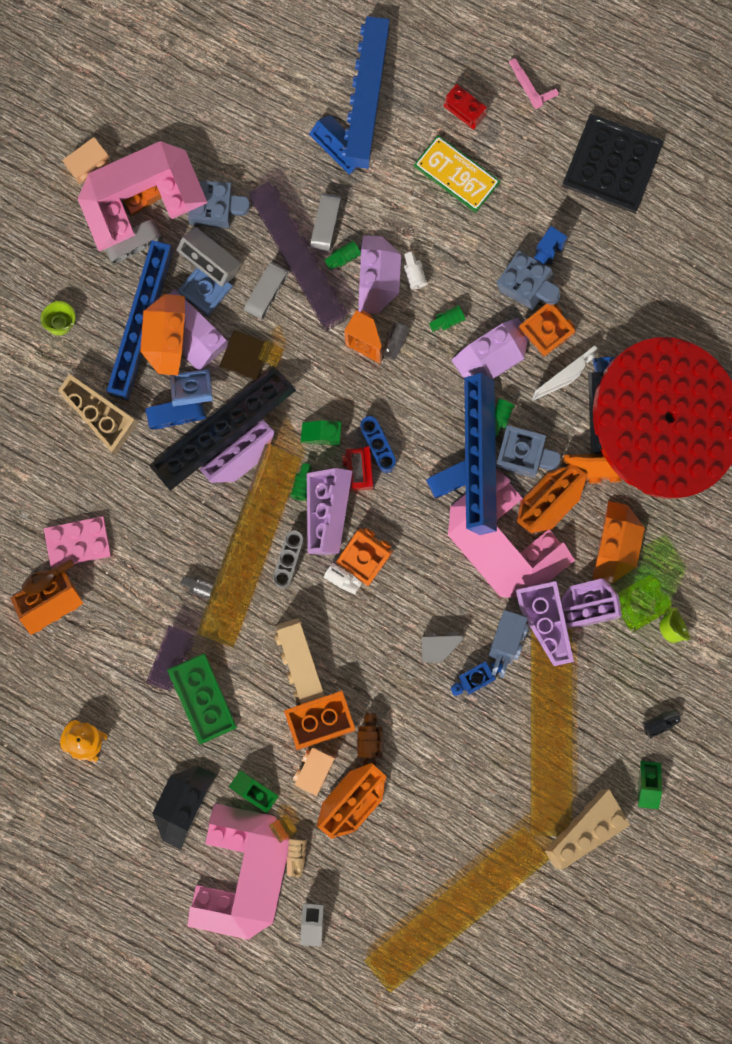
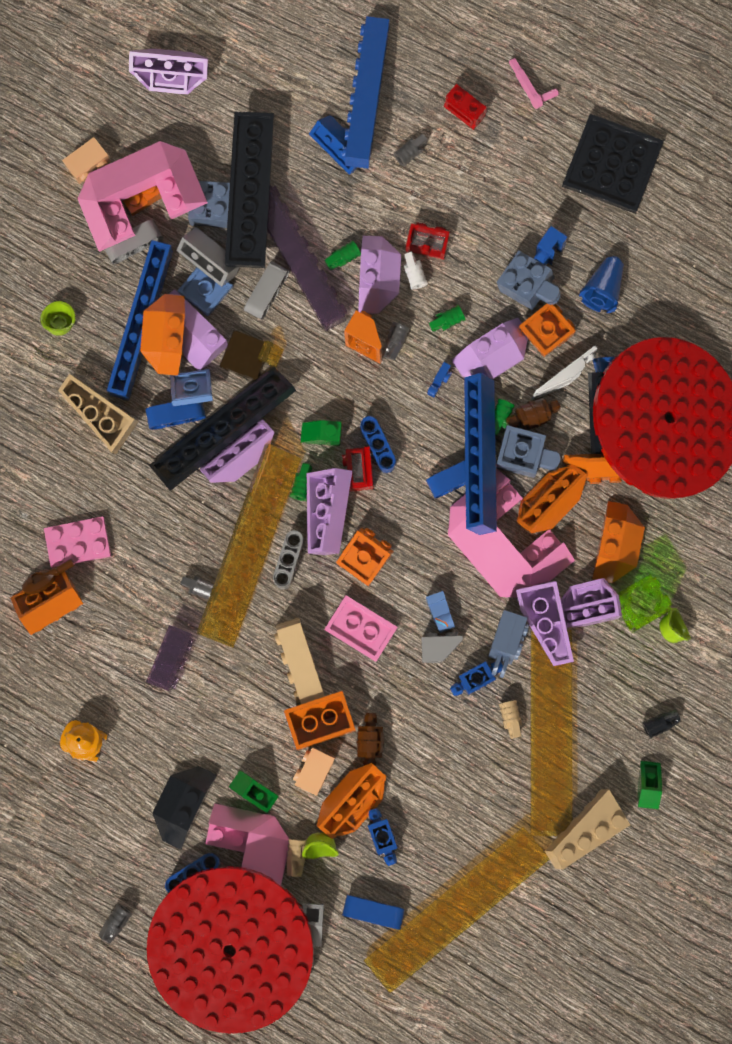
green tile [166,653,237,745] -> none
clear yellow tile [269,814,298,843] -> none
light grey beam [310,193,342,251] -> none
white hinge [324,563,362,594] -> none
yellow tile [414,135,500,213] -> none
none -> flat silver hinge [98,904,133,943]
none -> lavender wedge [129,49,208,94]
none -> red plate [147,866,314,1034]
none -> blue beam [165,853,221,893]
none -> black plate [225,112,274,268]
none -> lime helmet [302,832,339,859]
none -> bright pink plate [324,595,398,662]
none -> blue beam [342,895,405,930]
none -> blue piece [368,808,397,866]
none -> flat silver hinge [393,134,428,167]
none -> red window [406,222,450,260]
none -> medium blue leg [426,591,455,633]
none -> blue plate [427,362,452,398]
none -> tan hinge [499,700,522,739]
none -> reddish brown piece [506,398,561,430]
none -> blue cone [579,256,624,313]

